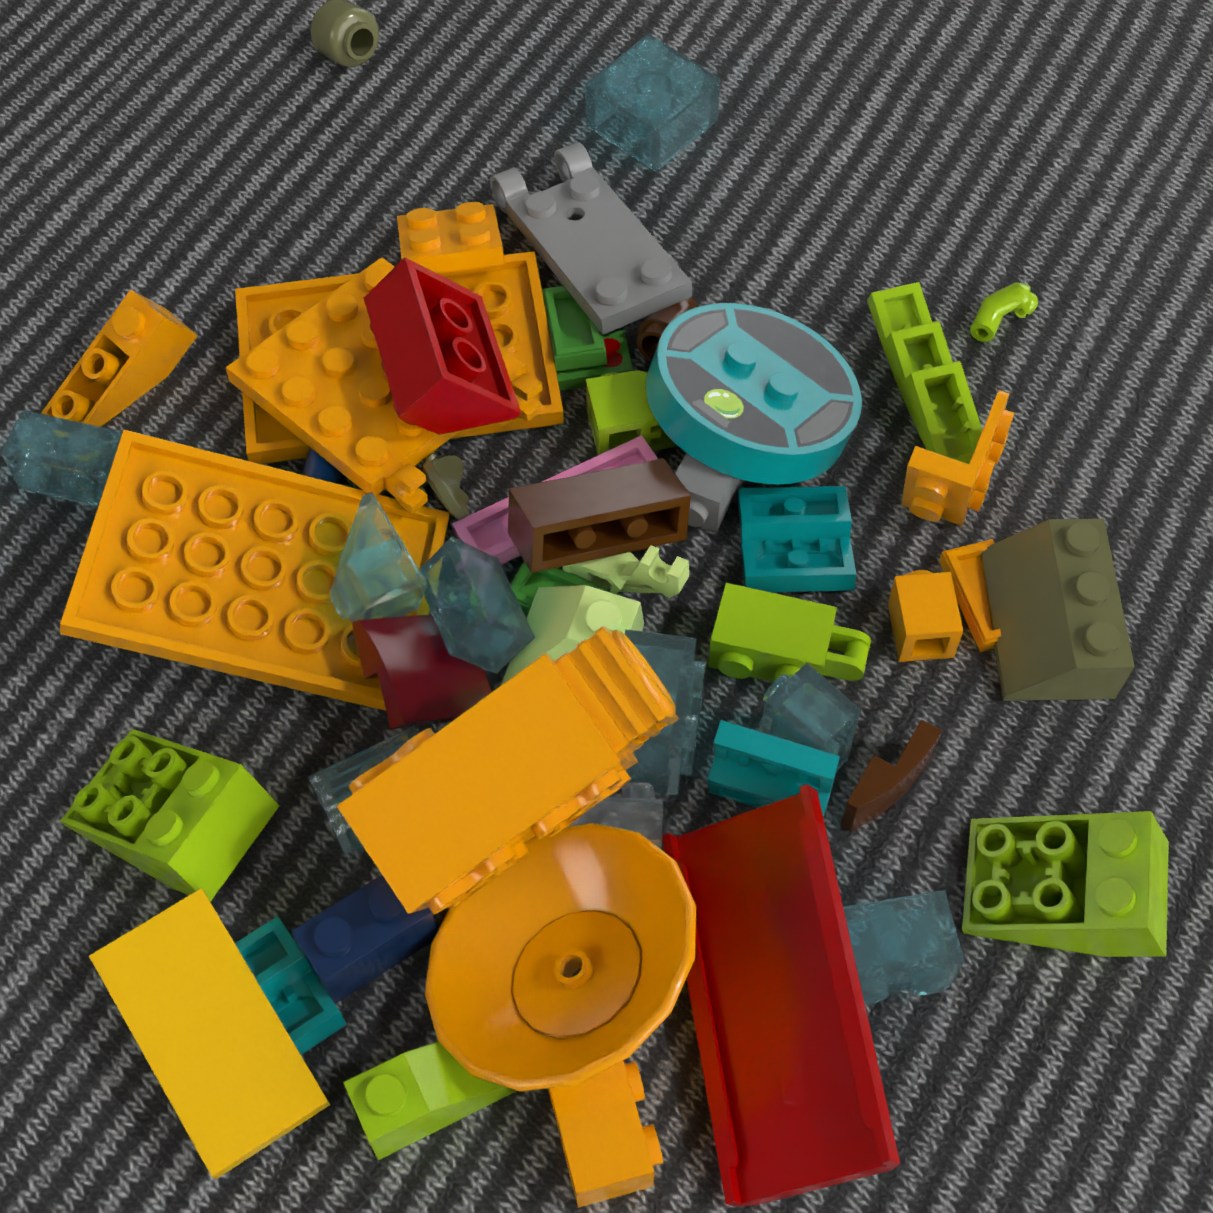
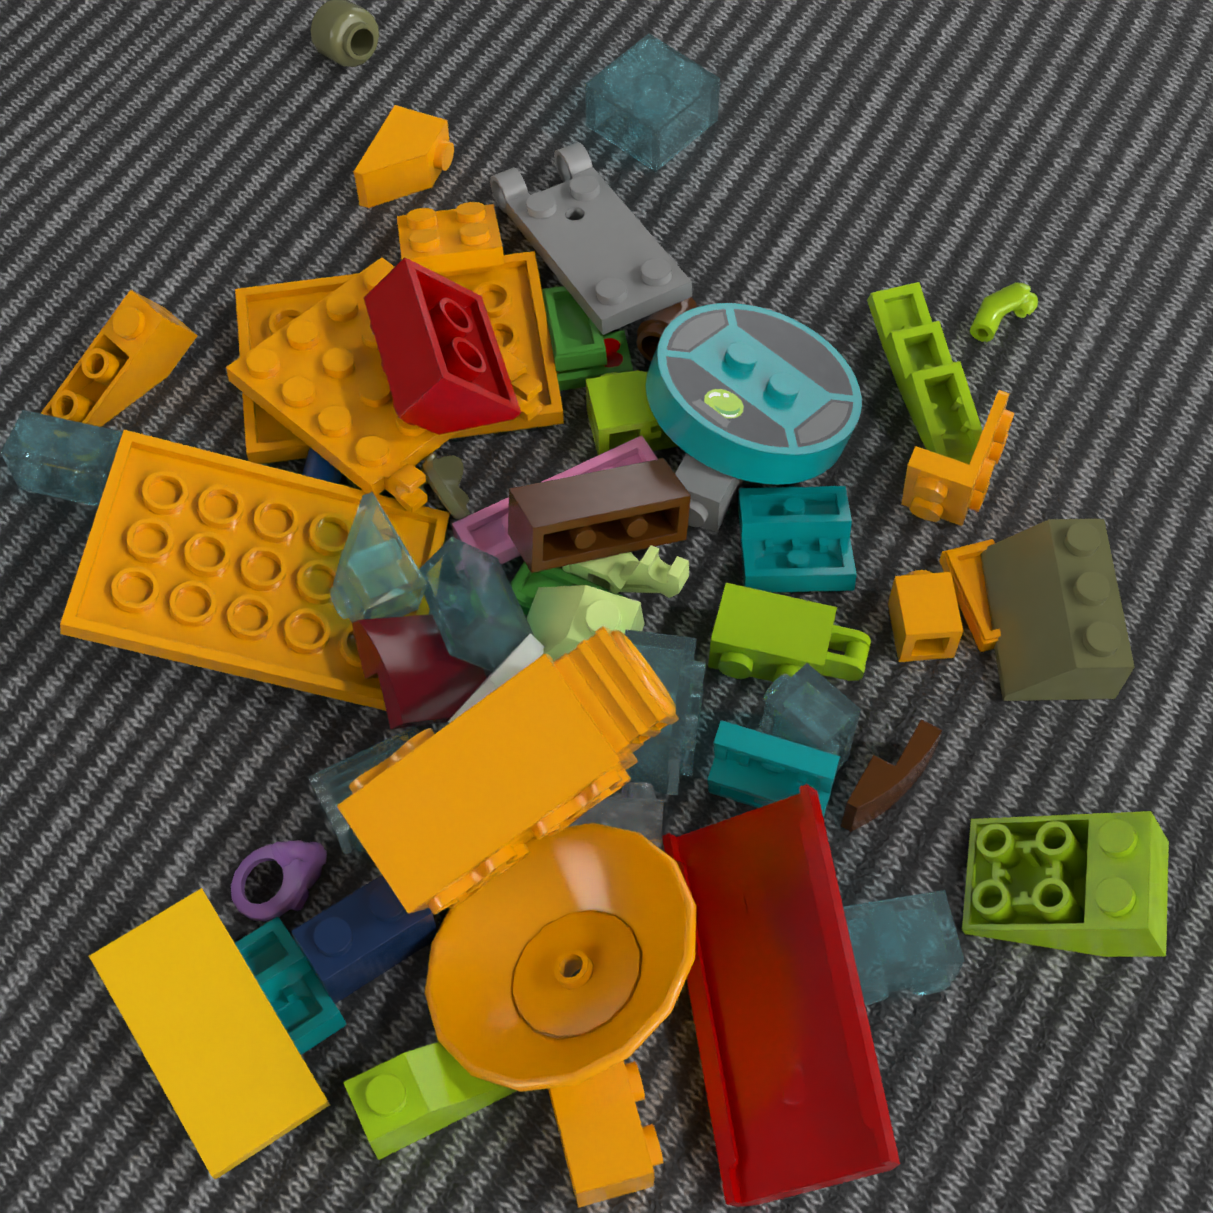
lime slope [60,729,280,902] -> none
none -> medium lavender piece [231,840,327,922]
none -> light orange slope [354,105,454,208]
none -> white tile [448,633,544,723]

